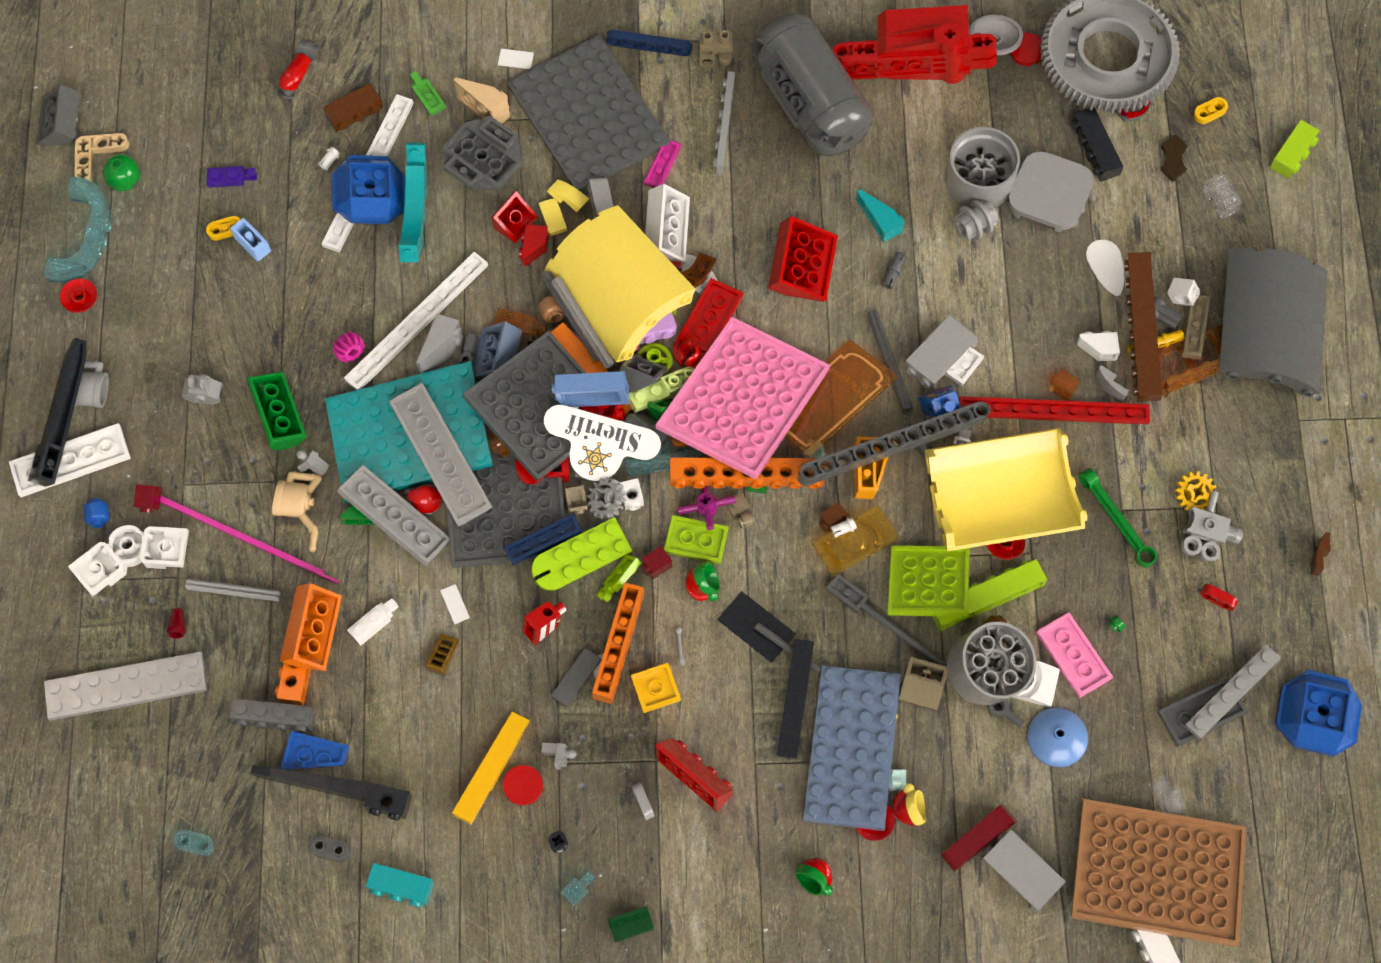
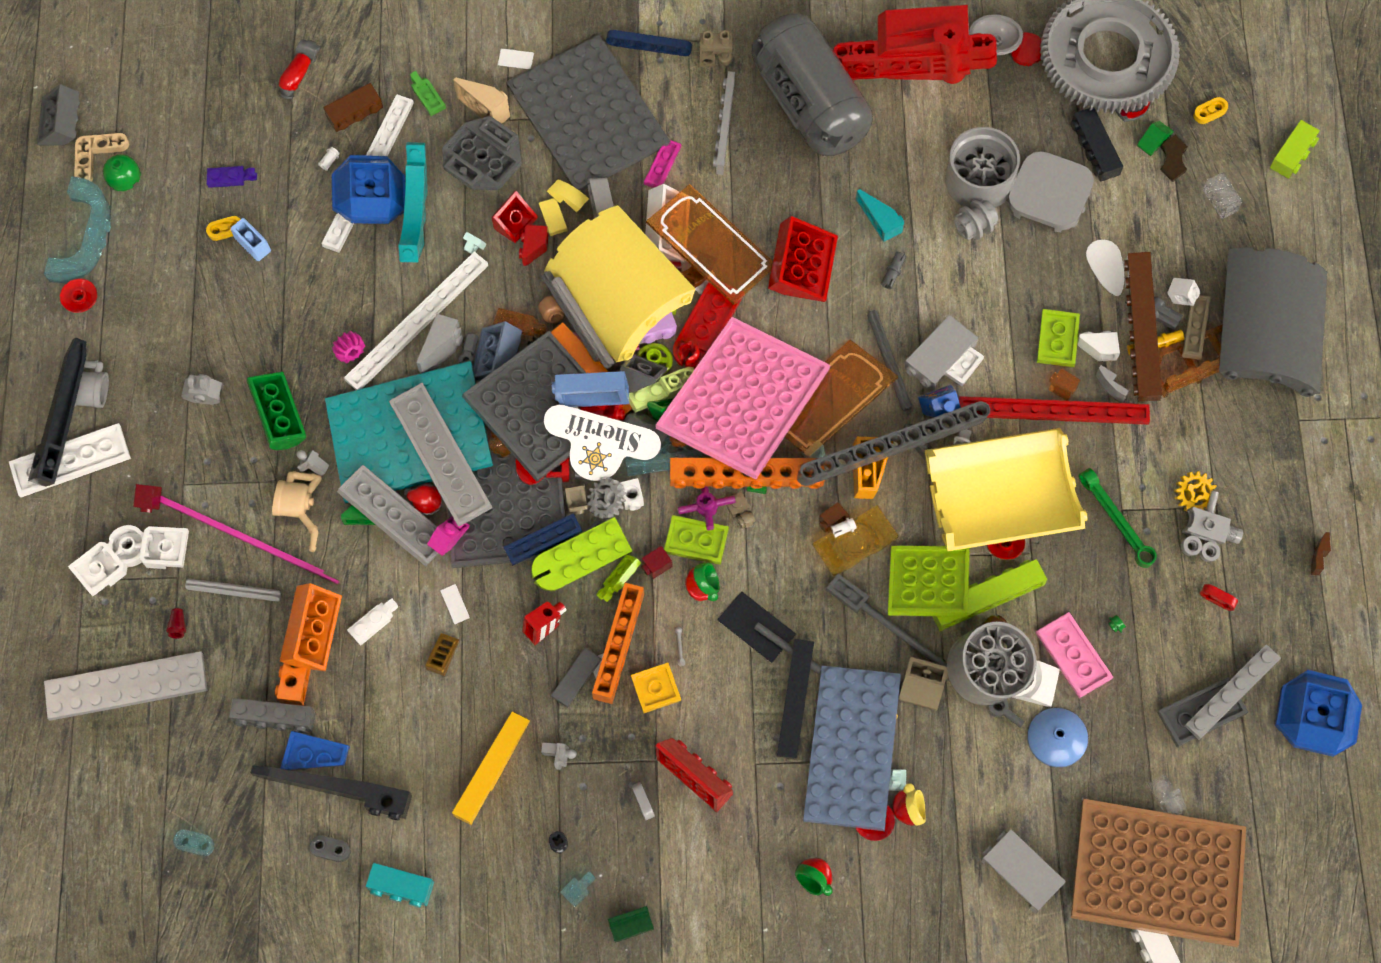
blue head [83,498,110,528] -> none
red tile [503,765,543,806] -> none
dark red beam [941,804,1017,872] -> none
none -> dark pink slope [427,516,470,556]
none -> light aqua tile [463,232,486,254]
none -> clear orange piece [646,184,773,305]
none -> lime plate [1037,309,1080,367]
none -> green slope [1137,121,1174,156]

